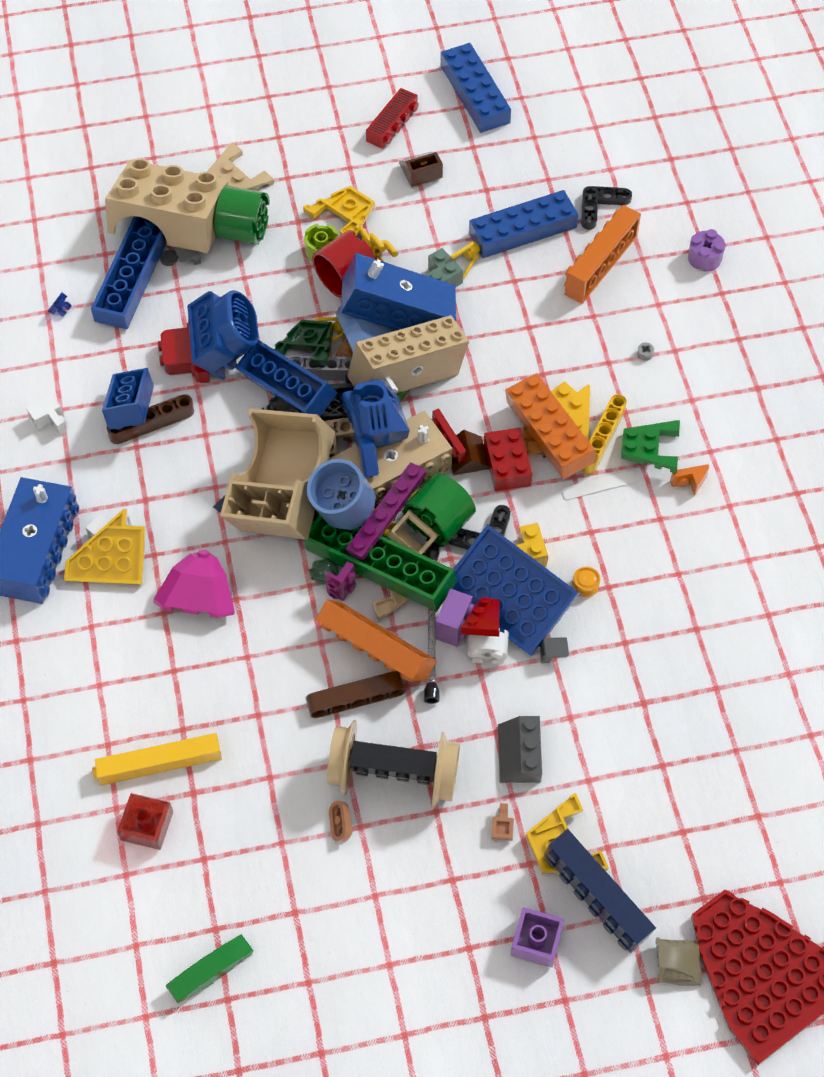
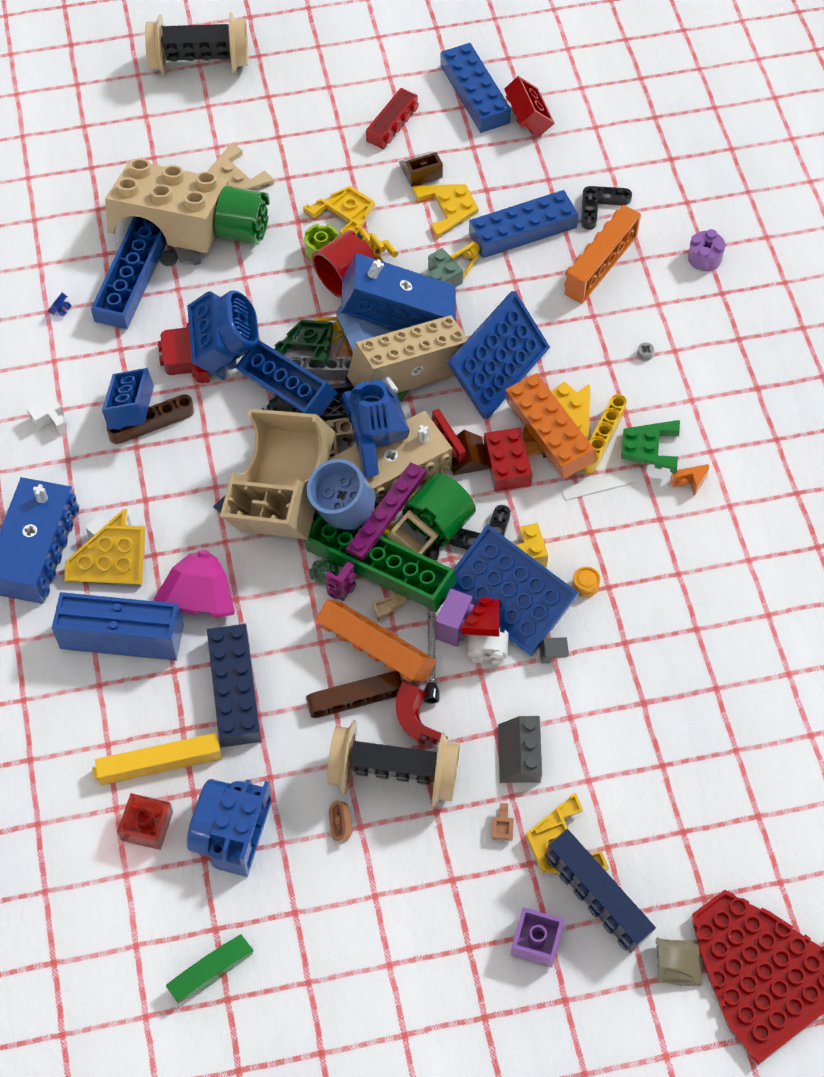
none -> blue brick [51,592,184,661]
none -> brick [145,12,248,75]
none -> blue brick [187,779,273,877]
none -> dark blue brick [207,624,262,748]
none -> red arch [396,681,448,745]
none -> yellow wing [412,184,479,239]
none -> blue plate [447,291,550,419]
none -> red brick [504,76,555,136]

